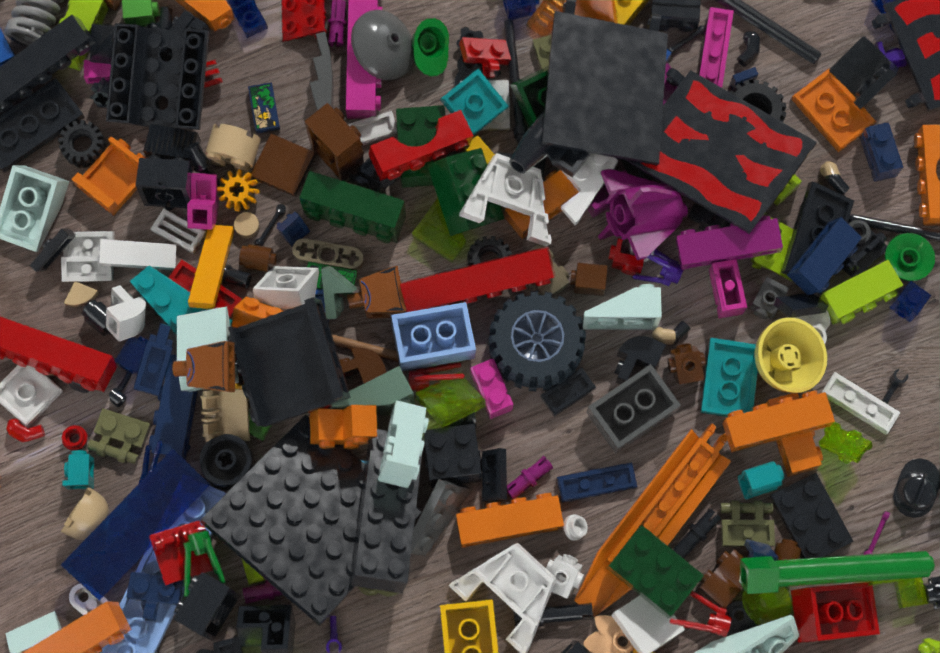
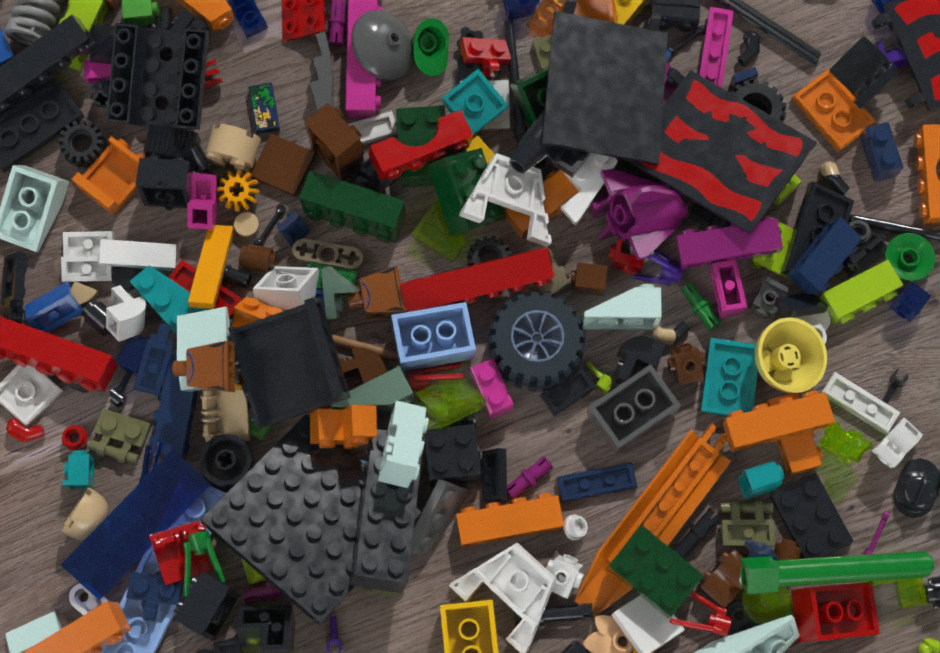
black plate [29,228,76,272] -> none
white tile [151,208,206,254] -> none
none -> black hinge [1,252,27,323]
none -> blue panel [25,281,83,333]
none -> black tile [112,267,138,291]
none -> lime hand [585,361,612,394]
none -> green pin [681,282,722,331]
none -> white brick [872,418,923,468]

